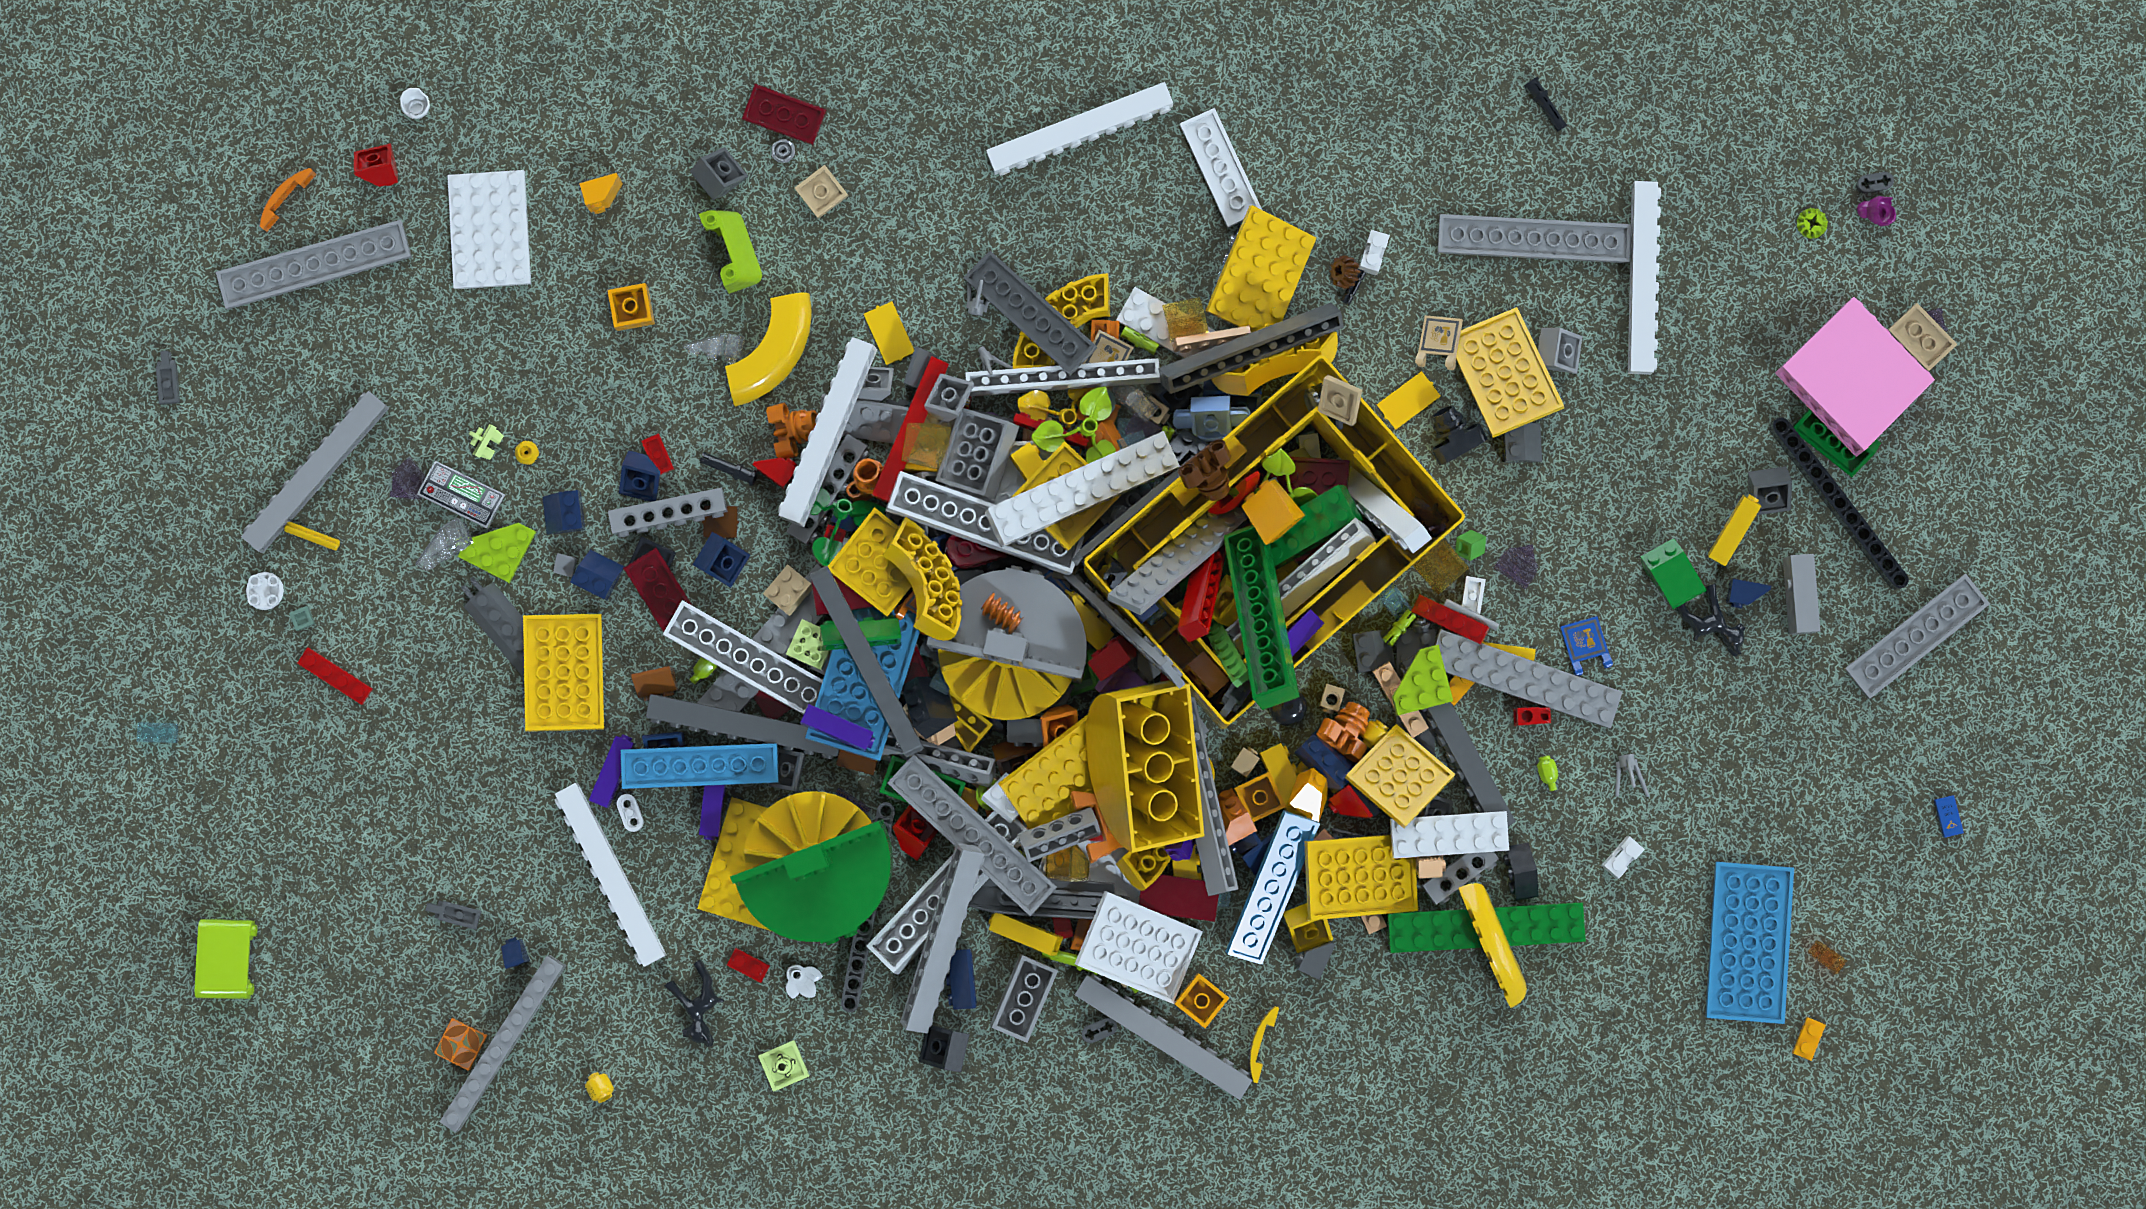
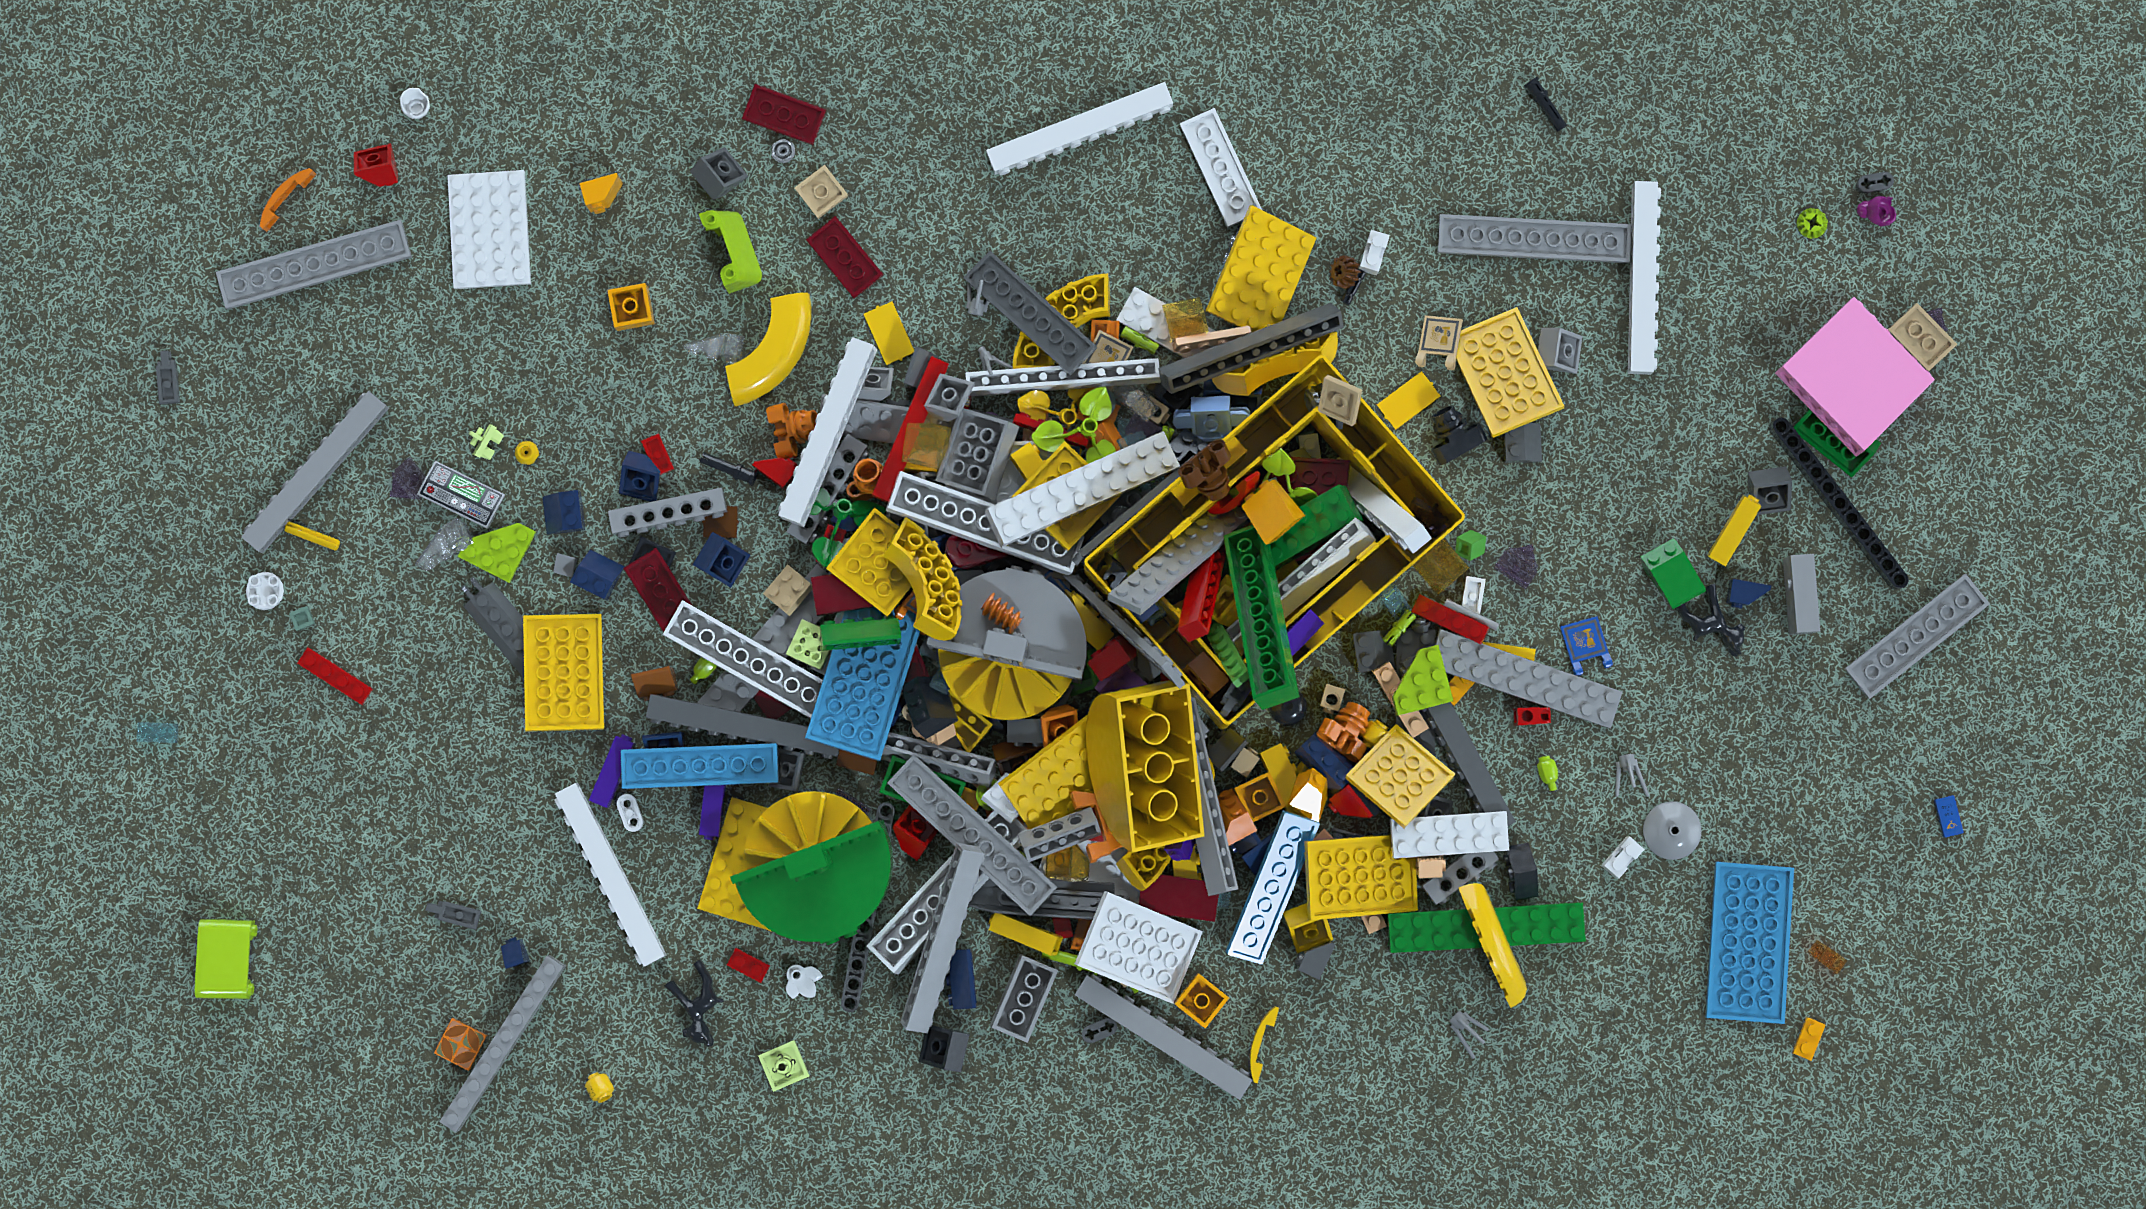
dark purple brick [800,704,875,752] -> none
dark grey beam [809,566,924,758] -> none
none -> dark red tile [806,216,884,299]
none -> dark grey slope [1207,728,1248,772]
none -> light grey plant [1449,1010,1489,1059]
none -> light grey dish [1643,801,1702,860]

